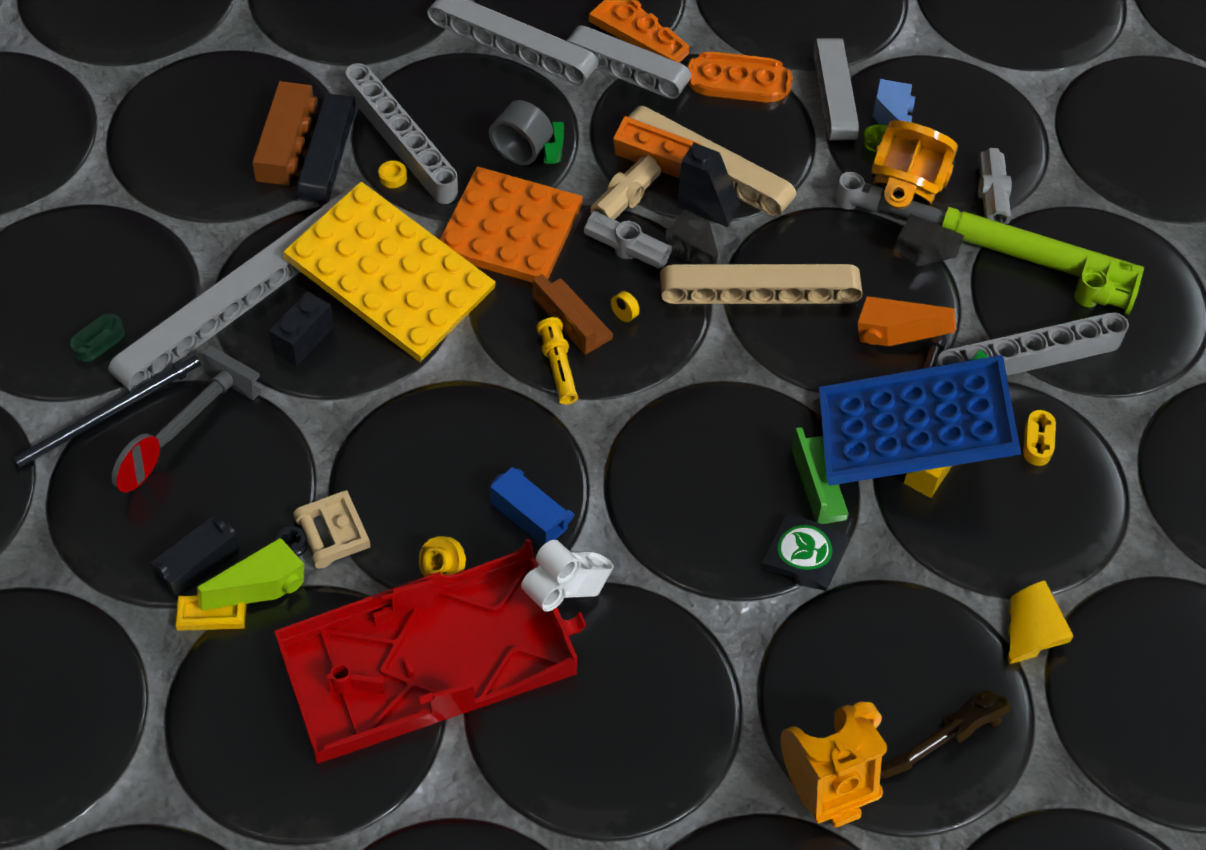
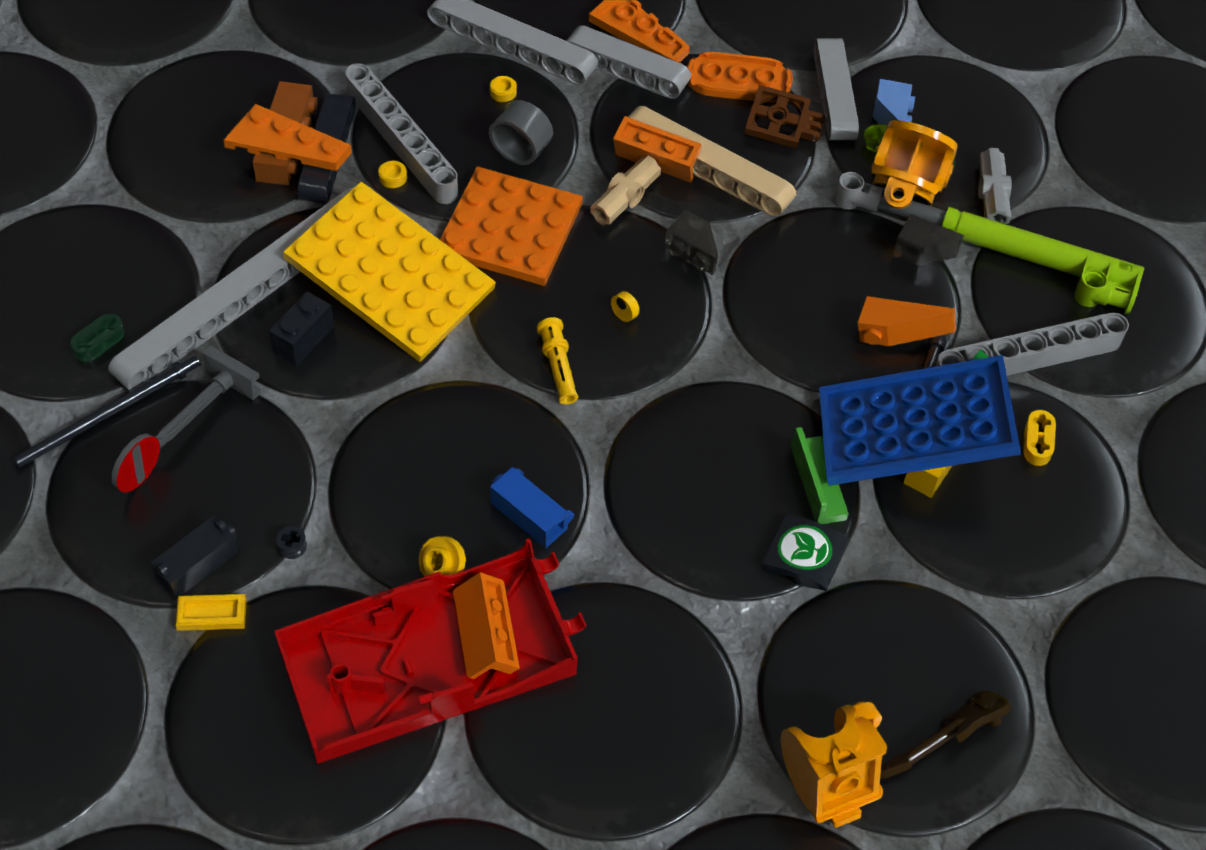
lime slope [197,538,304,610] -> none
tan plate [293,490,371,569] -> none
white piece [521,540,614,612] -> none
dark orange panel [533,274,613,355] -> none
green slope [543,122,564,164] -> none
light grey piece [584,212,672,269] -> none
tan beam [660,264,863,304] -> none
black slope [677,142,740,227] -> none
yellow slope [1007,580,1073,664] -> none
none -> orange wing [224,104,352,171]
none -> orange panel [453,572,520,679]
none -> yellow tile [490,76,517,102]
none -> reddish brown piece [744,85,826,149]

